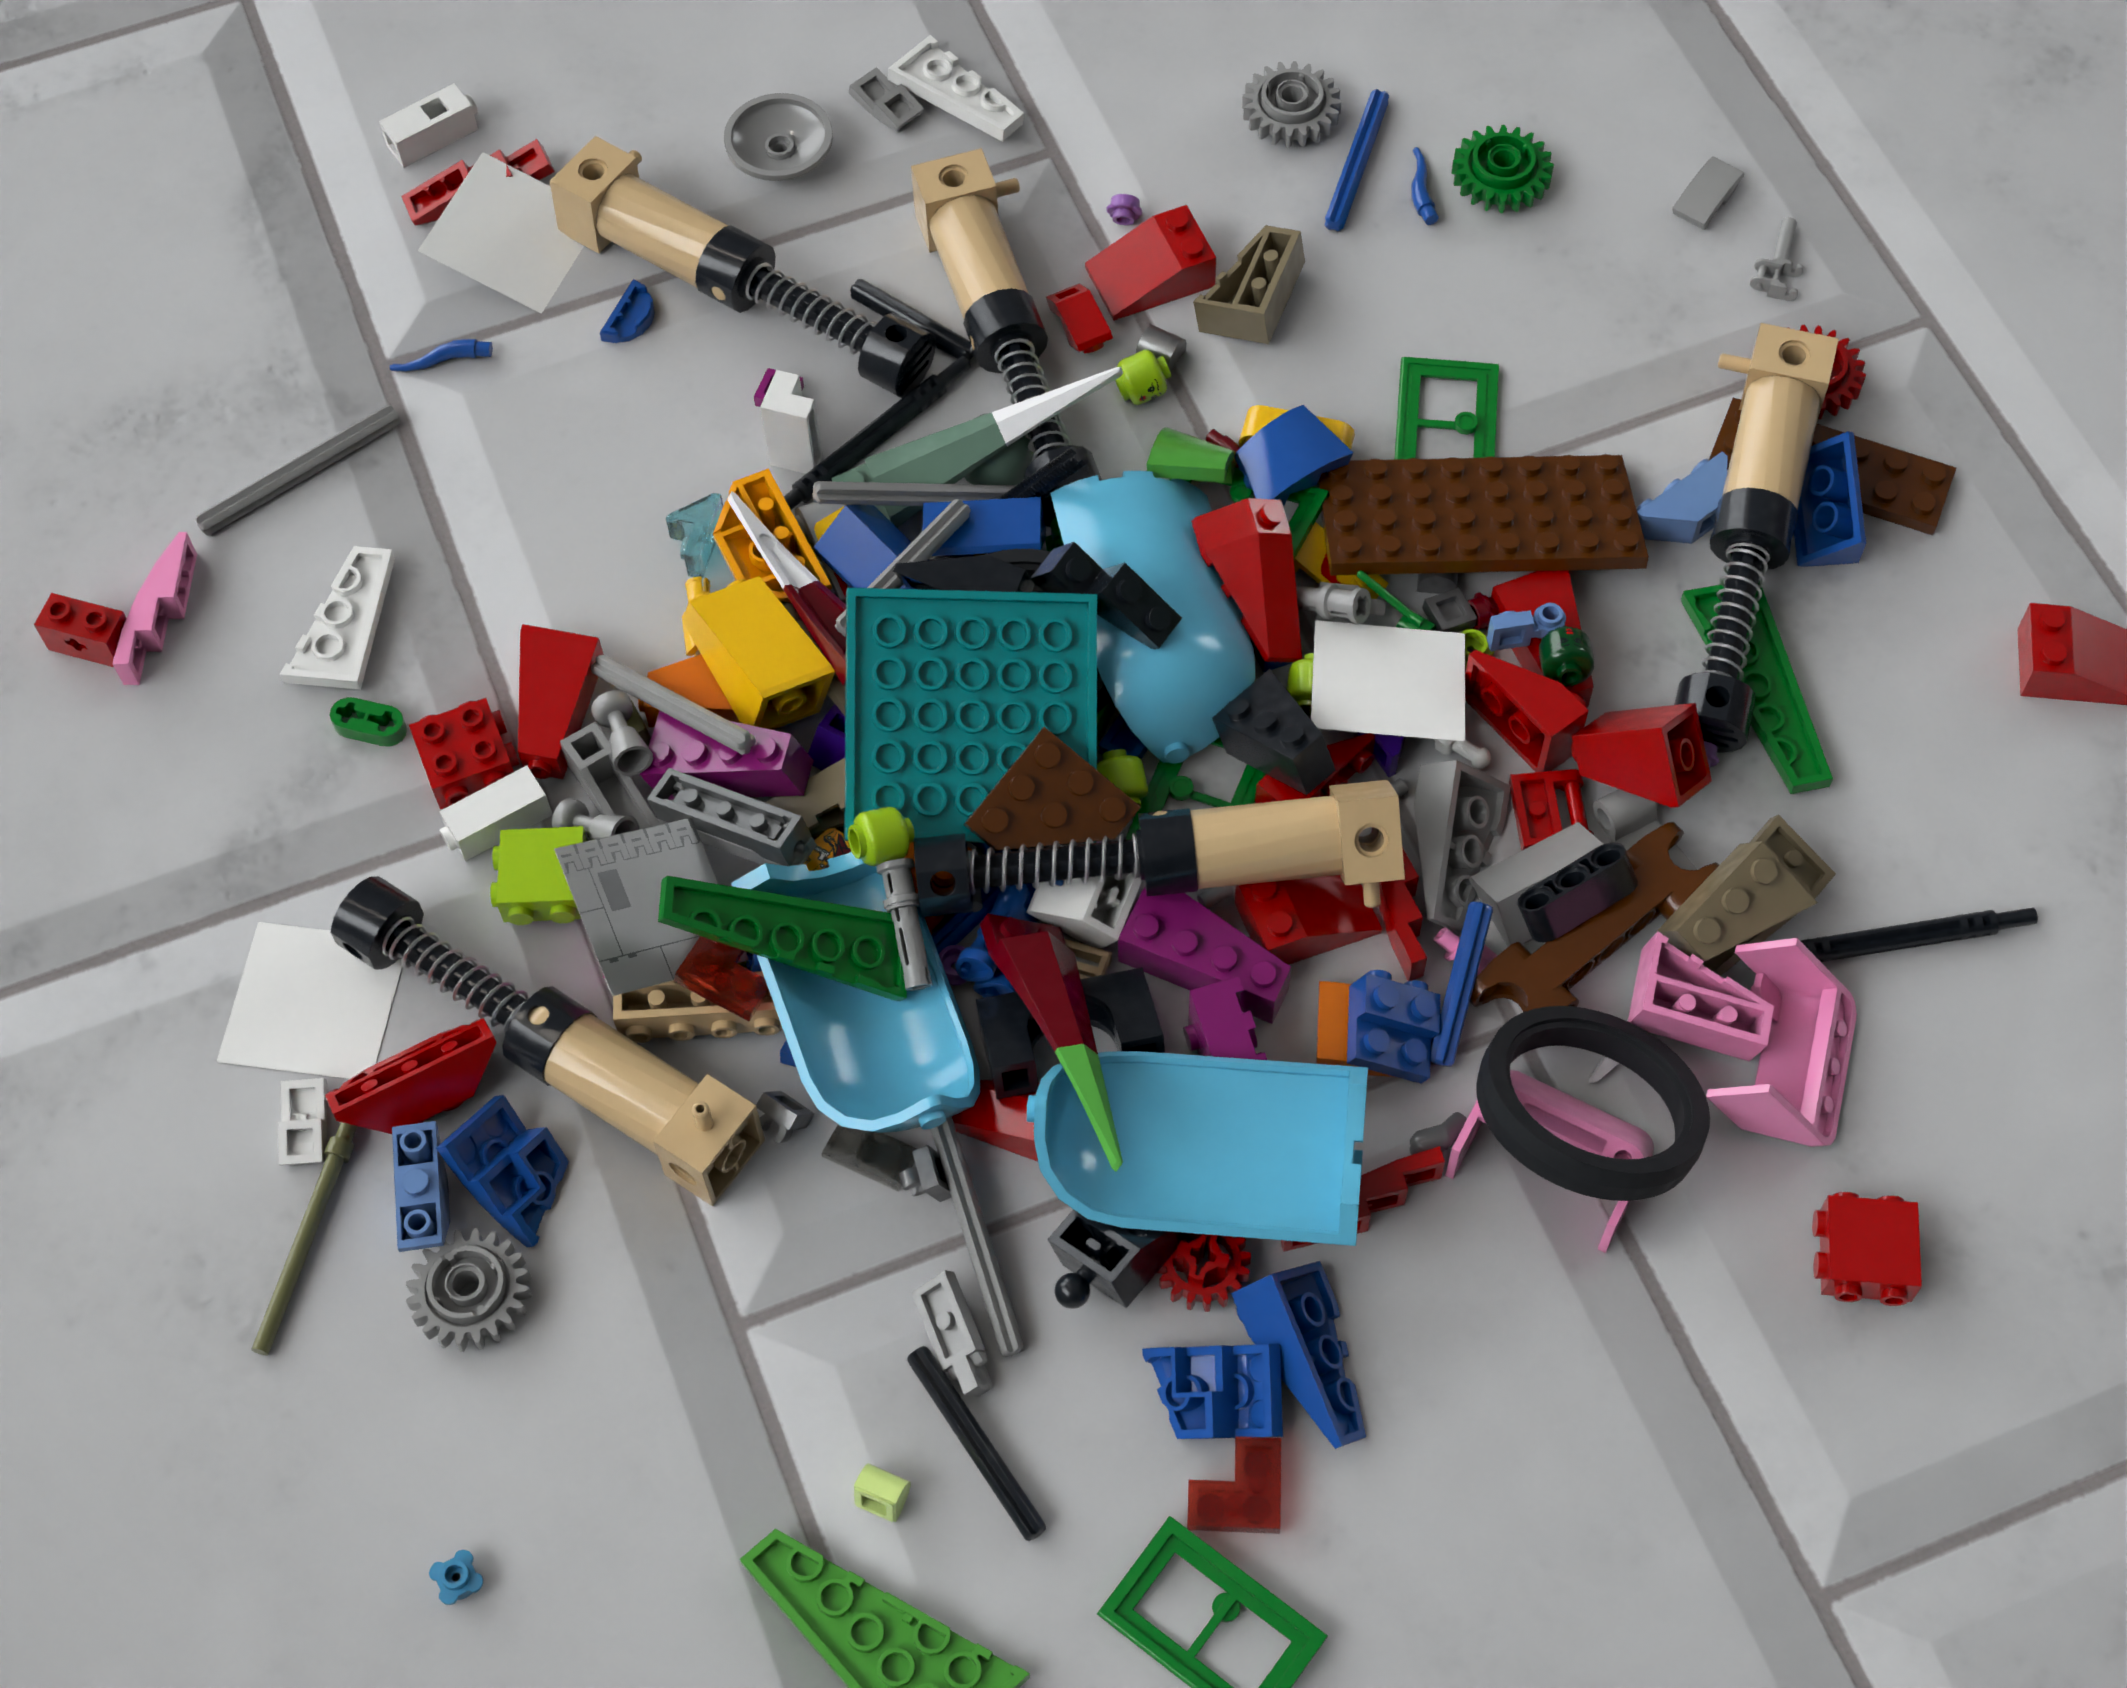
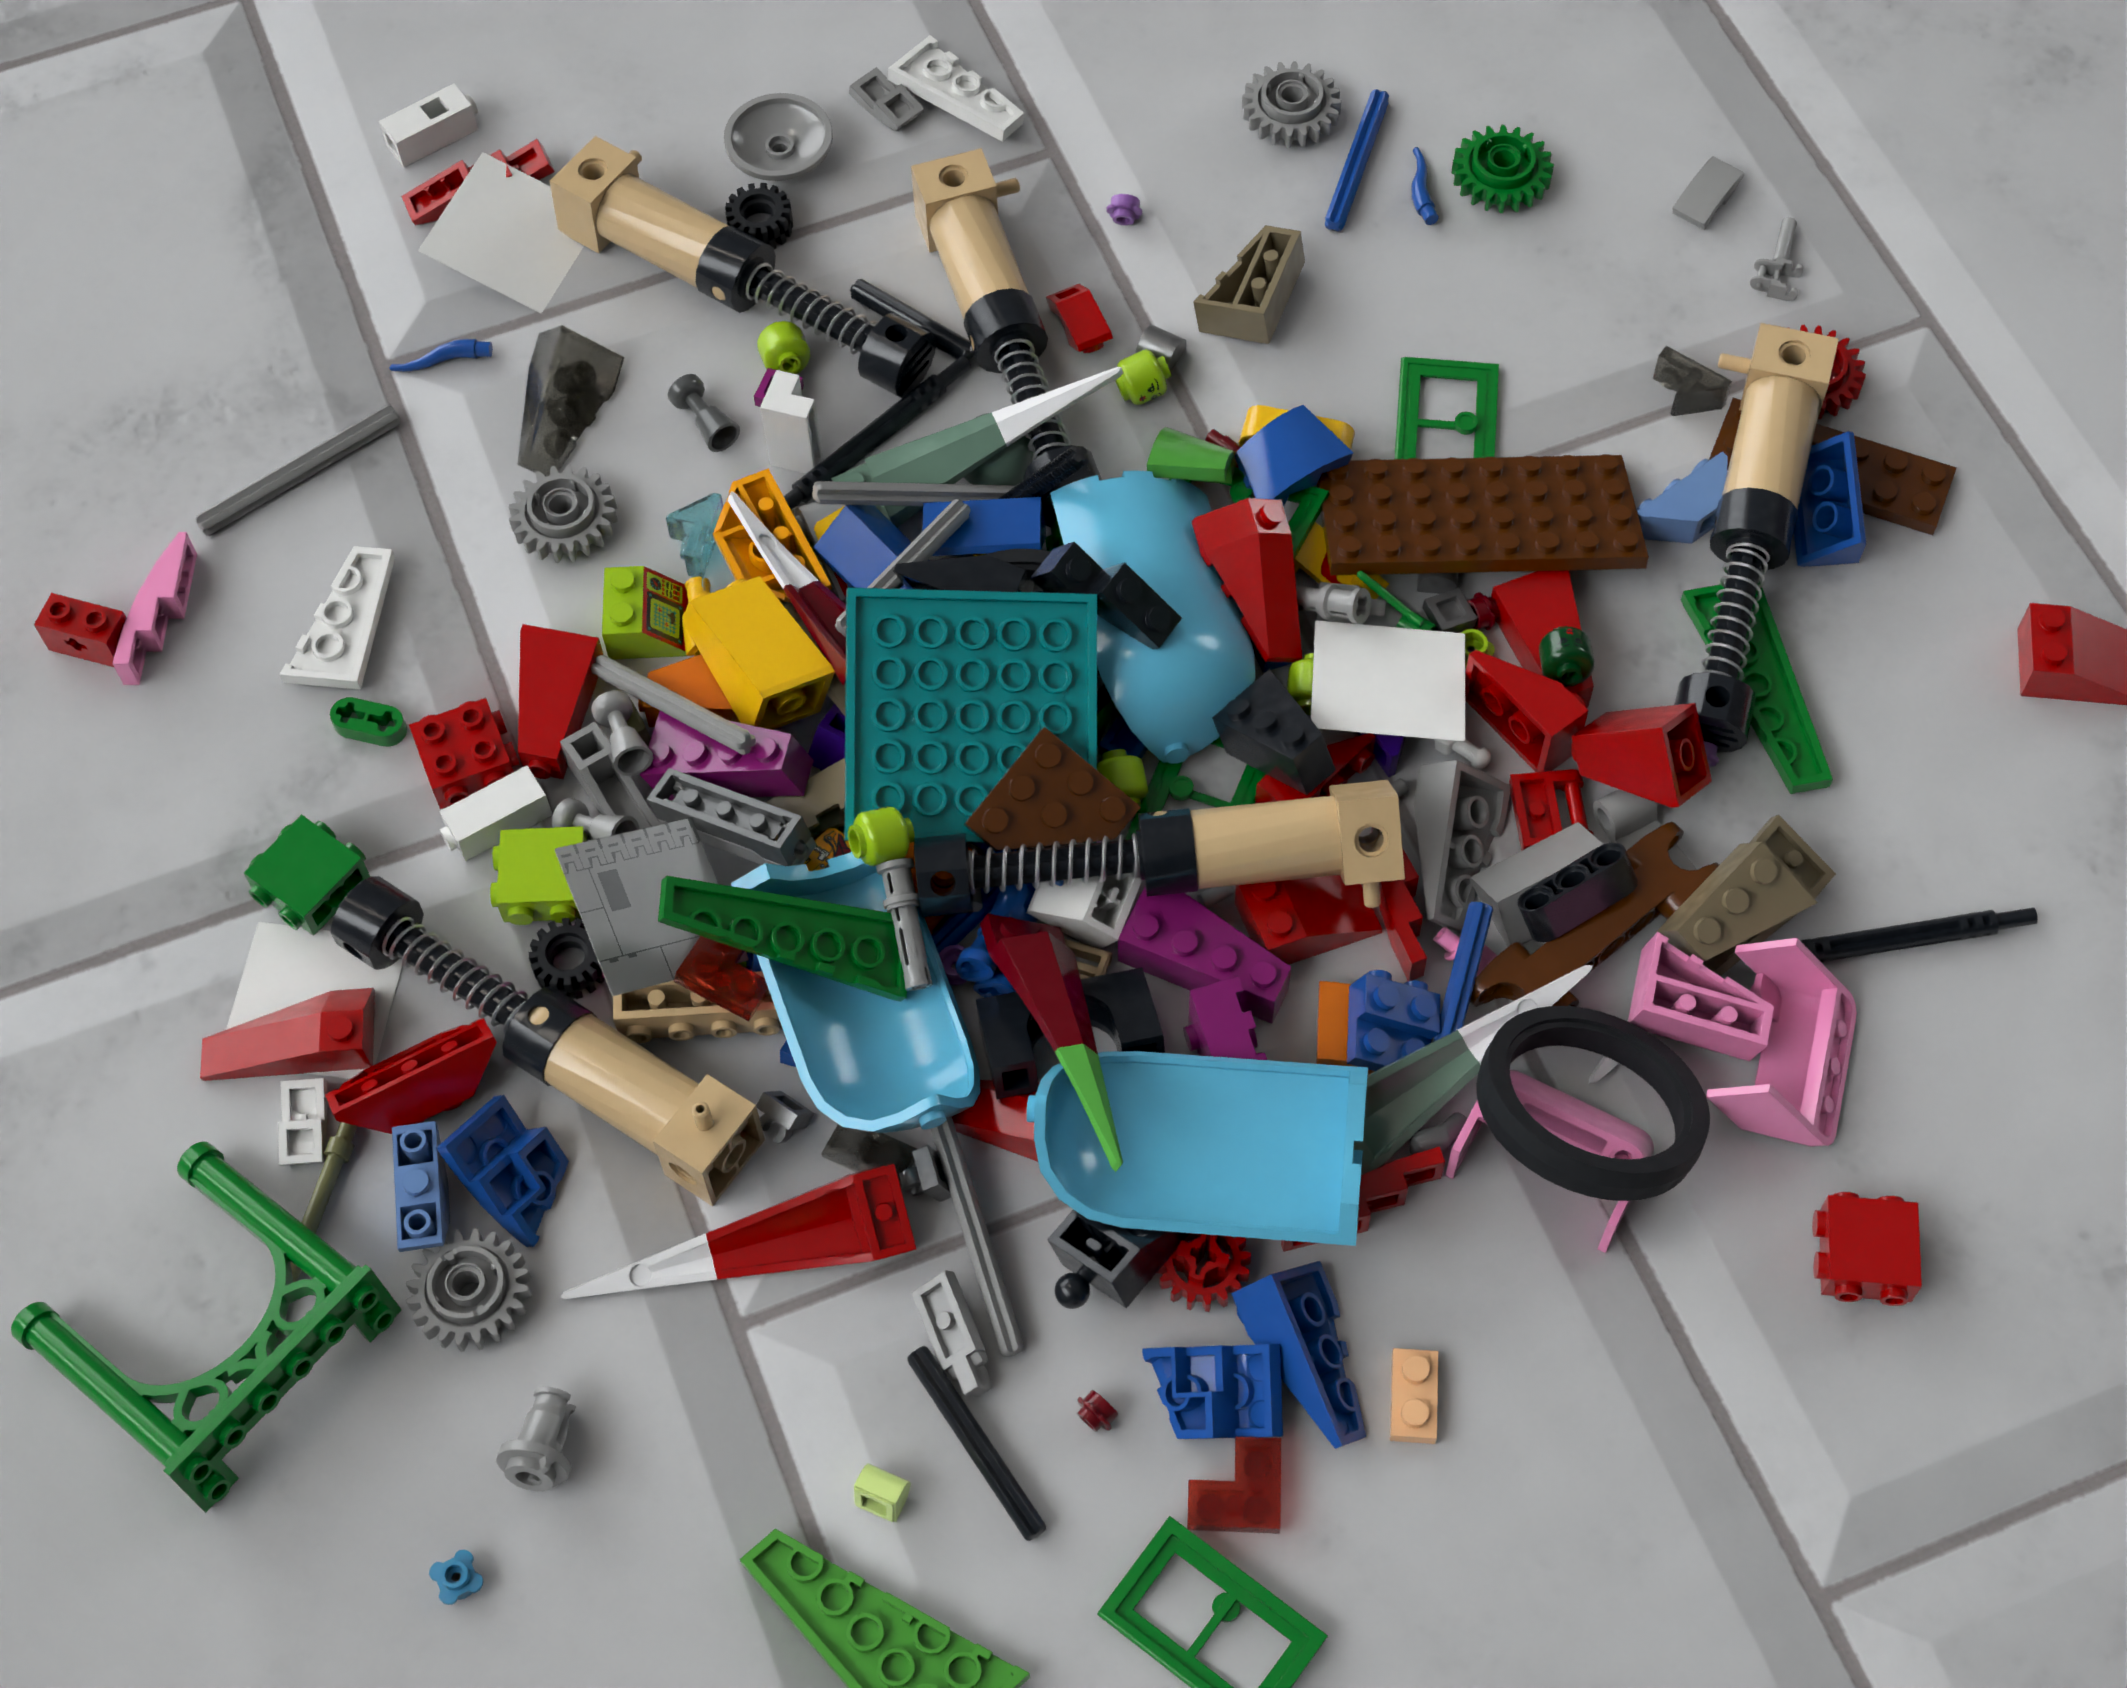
blue tile [599,279,655,343] -> none
red slope [1085,205,1217,321] -> none
medium blue plate [1487,603,1566,651] -> none
none -> green arch [11,1141,402,1513]
none -> red wedge [200,988,375,1081]
none -> green brick [244,814,371,936]
none -> light grey piece [496,1387,576,1491]
none -> light grey gear [509,464,618,563]
none -> clear smoke wedge [517,325,624,477]
none -> black tyre [529,918,605,999]
none -> red plate [561,1163,917,1299]
none -> lime slope [602,566,688,660]
none -> dark grey piece [667,374,740,452]
none -> black tyre [725,183,793,250]
none -> lime head [757,321,810,374]
none -> dark red plate [1077,1390,1118,1432]
none -> sand green plate [1354,965,1592,1175]
none -> light nougat plate [1390,1348,1438,1444]
none -> clear smoke slope [1653,346,1732,416]

